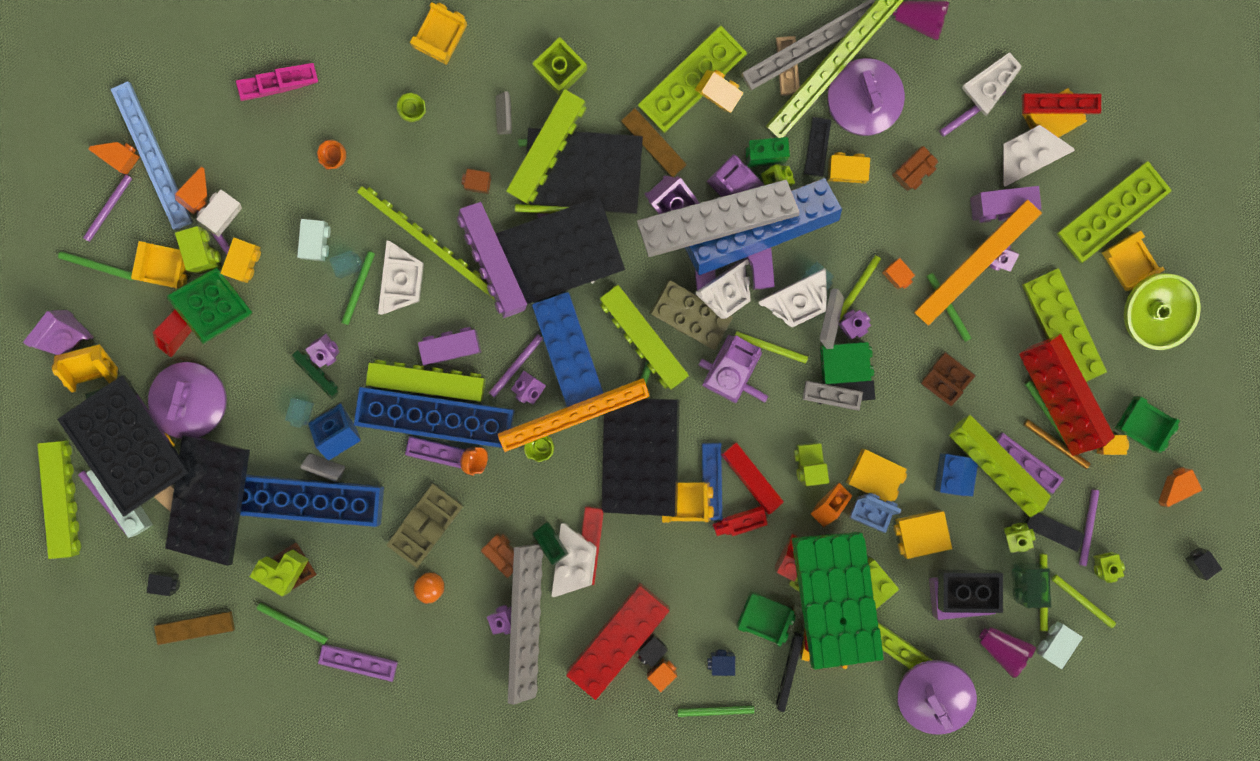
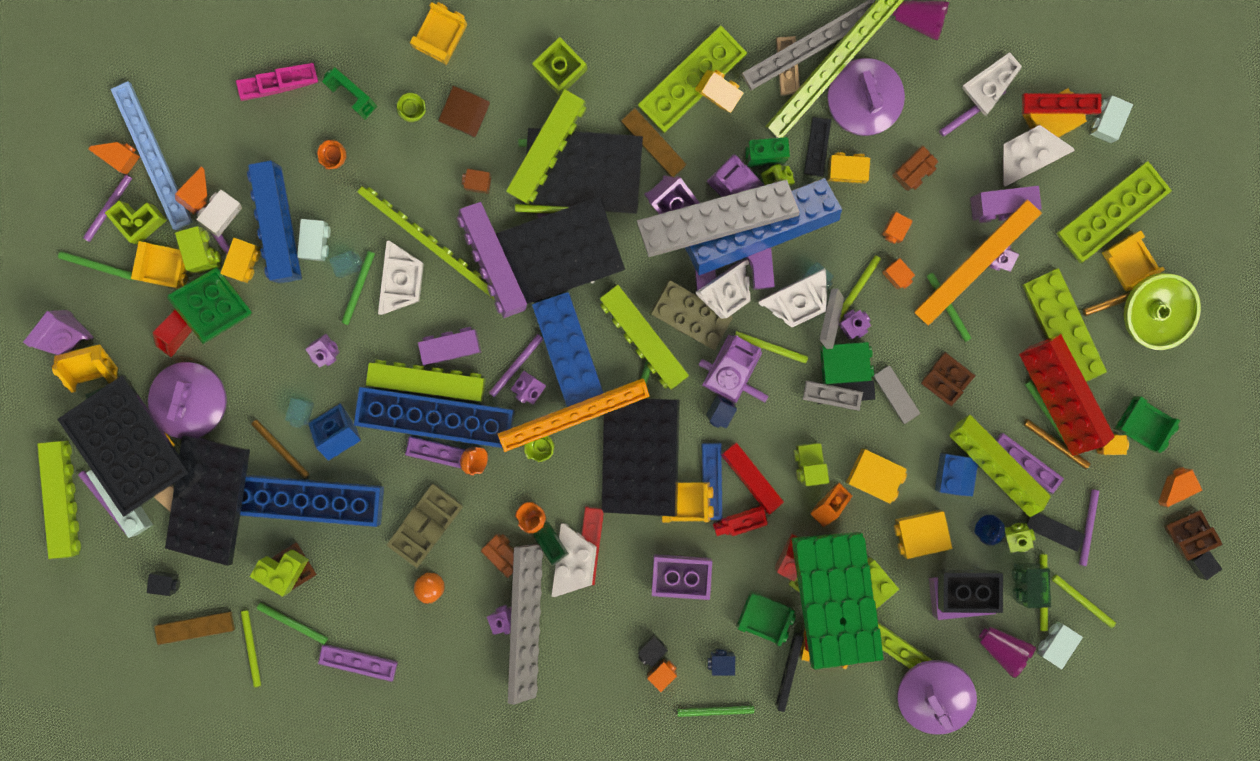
dark green plate [292,350,338,400] -> none
light grey slope [301,454,345,481] -> none
light grey slope [496,91,512,134] -> none
red brick [566,583,670,700] -> none
medium blue bracket [849,493,901,533] -> none
lime brick [1093,552,1125,583] -> none
none -> lime brick [105,200,167,245]
none -> lime bar [241,610,261,687]
none -> blue brick [247,161,302,283]
none -> pearl gold bar [251,419,310,479]
none -> green panel [322,67,377,120]
none -> reddish brown slope [438,86,490,138]
none -> orange hair [515,502,546,534]
none -> medium lavender brick [651,554,712,600]
none -> dark blue brick [706,395,737,429]
none -> light grey tile [873,365,920,424]
none -> orange brick [881,212,913,244]
none -> clear blue hair [974,514,1005,546]
none -> pearl gold bar [1083,292,1130,316]
none -> light aqua brick [1090,96,1133,143]
none -> reddish brown slope [1164,510,1223,561]

